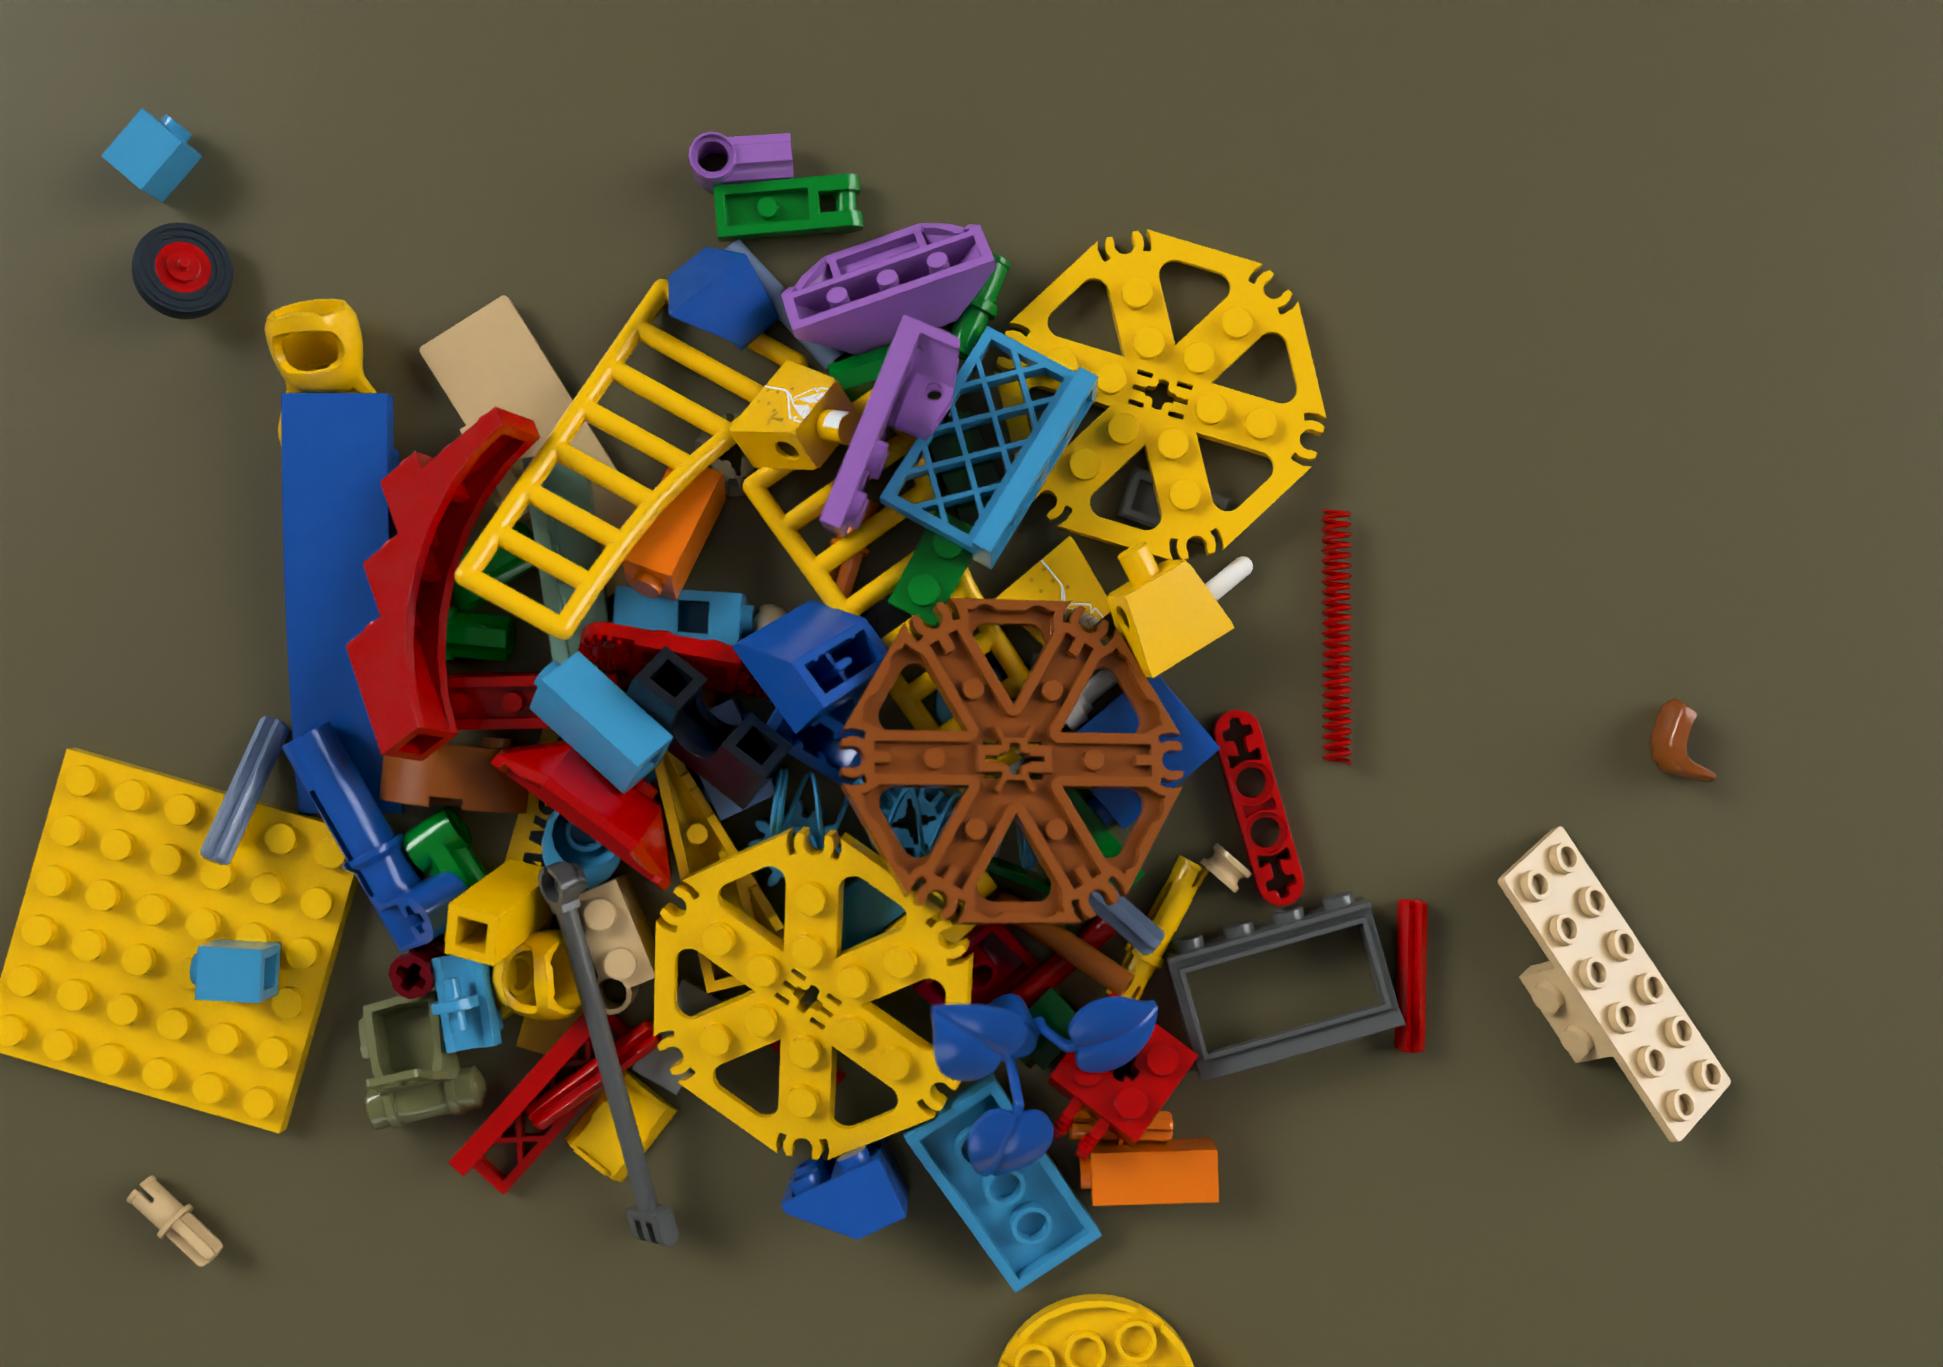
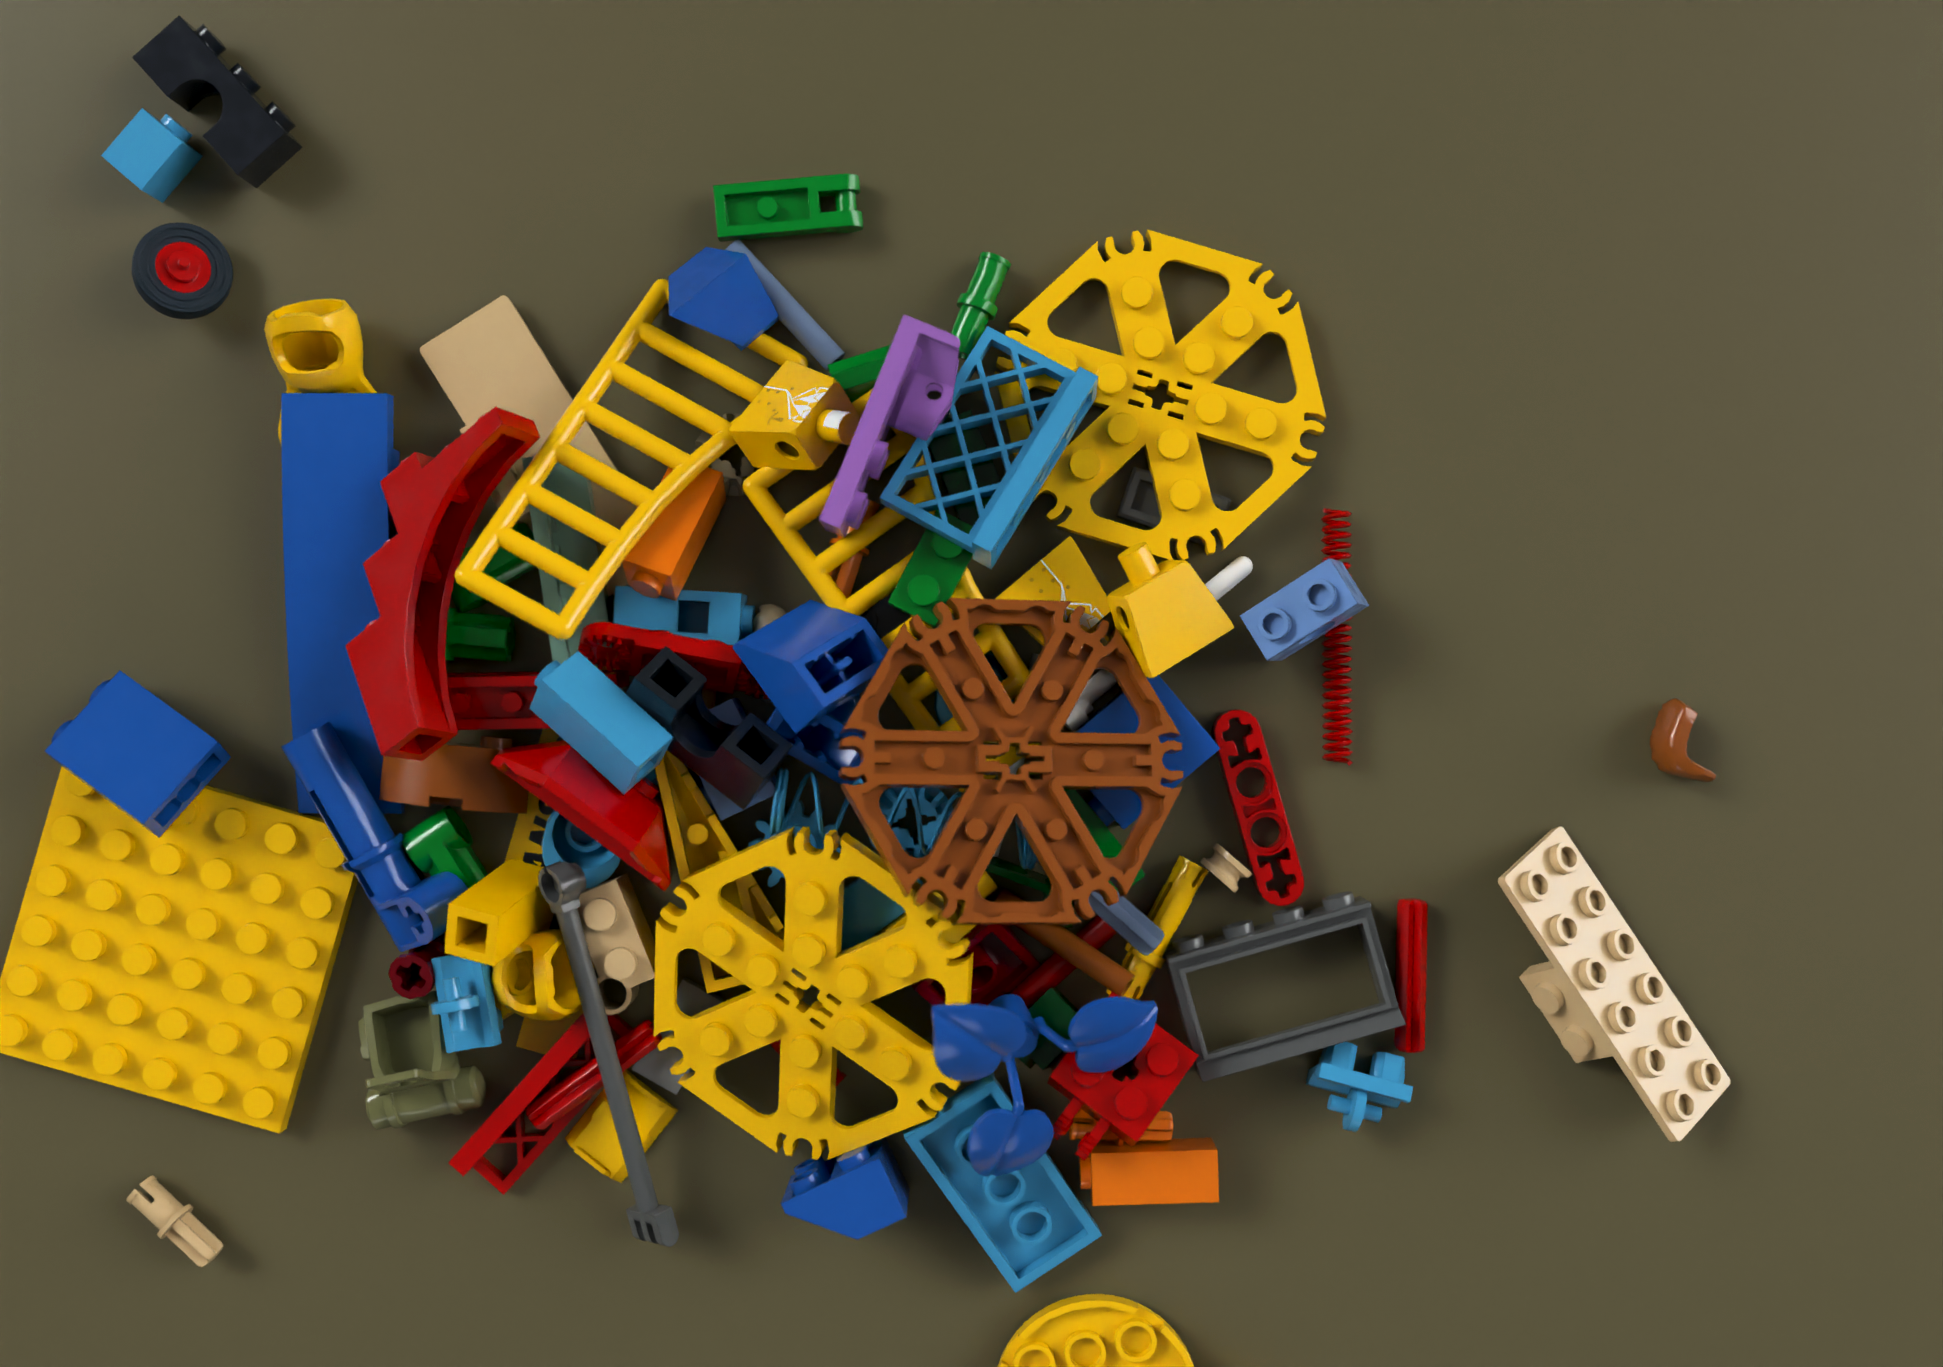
dark azure brick [190,939,281,1003] -> none
sand blue axle [200,716,289,865] -> none
medium lavender piece [688,131,794,192] -> none
medium lavender wedge [781,223,997,355] -> none
none -> blue brick [45,670,231,838]
none -> black arch [132,15,302,188]
none -> medium blue brick [1240,558,1369,661]
none -> dark azure hips [1306,1042,1413,1132]

